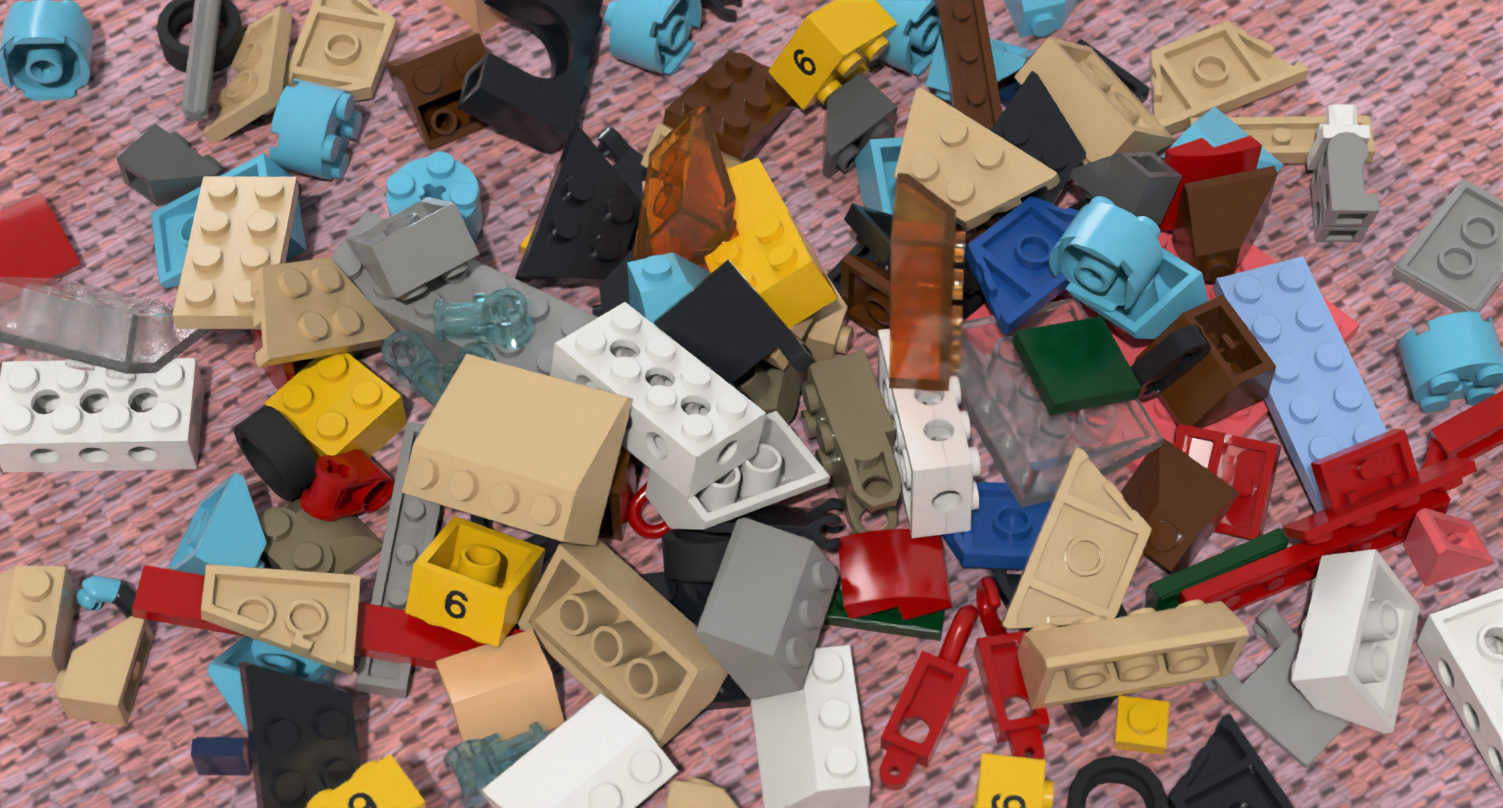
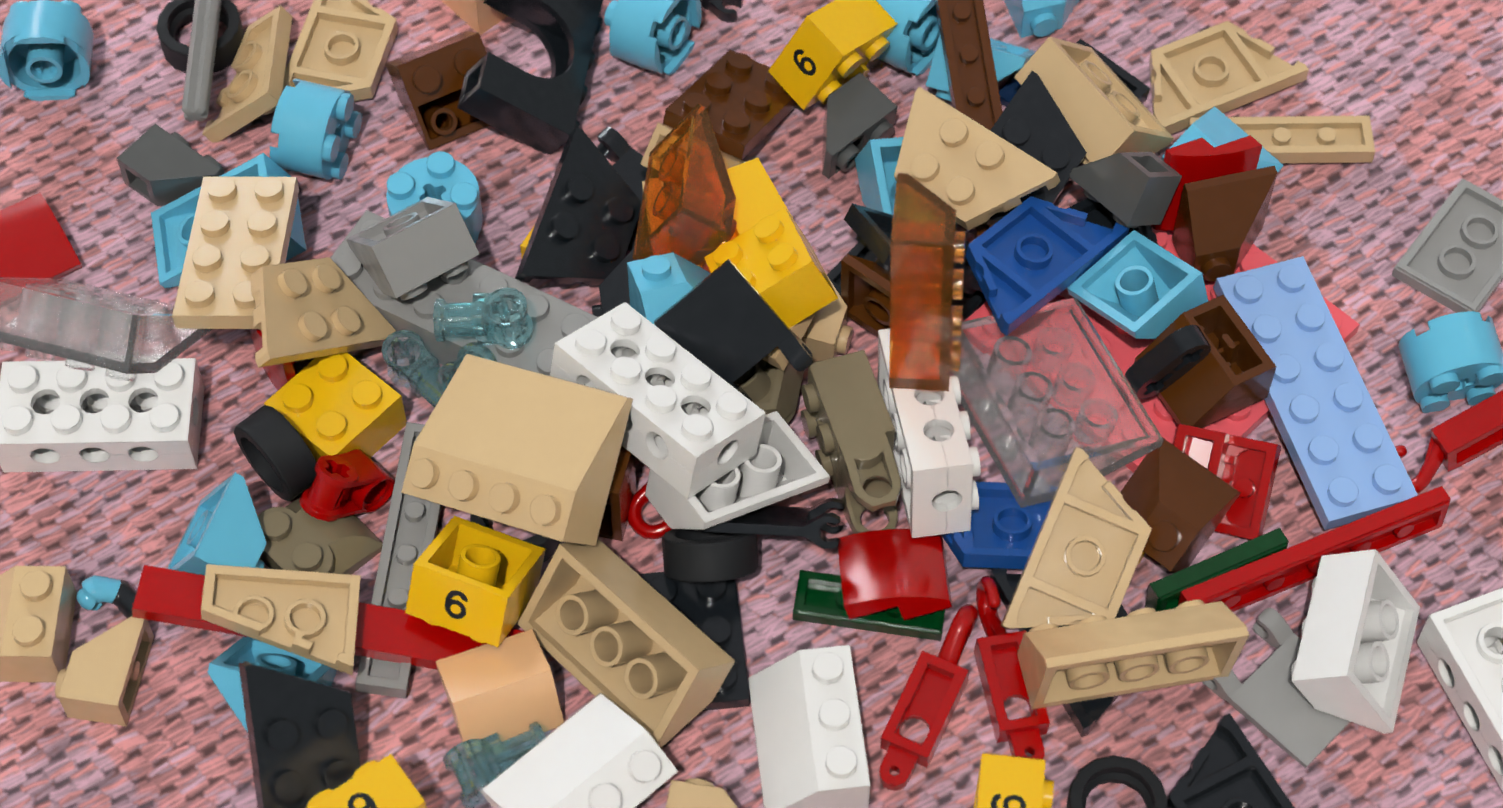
dark blue tile [191,737,251,776] -> none
light grey slope [695,517,839,700] -> none
dark green tile [1012,316,1142,415] -> none
medium azure brick [1049,196,1163,312] -> none
yellow plate [1113,695,1170,755] -> none
red bracket [1284,428,1478,545] -> none
light grey hips [1307,105,1379,242] -> none
coral slope [1403,508,1494,586] -> none

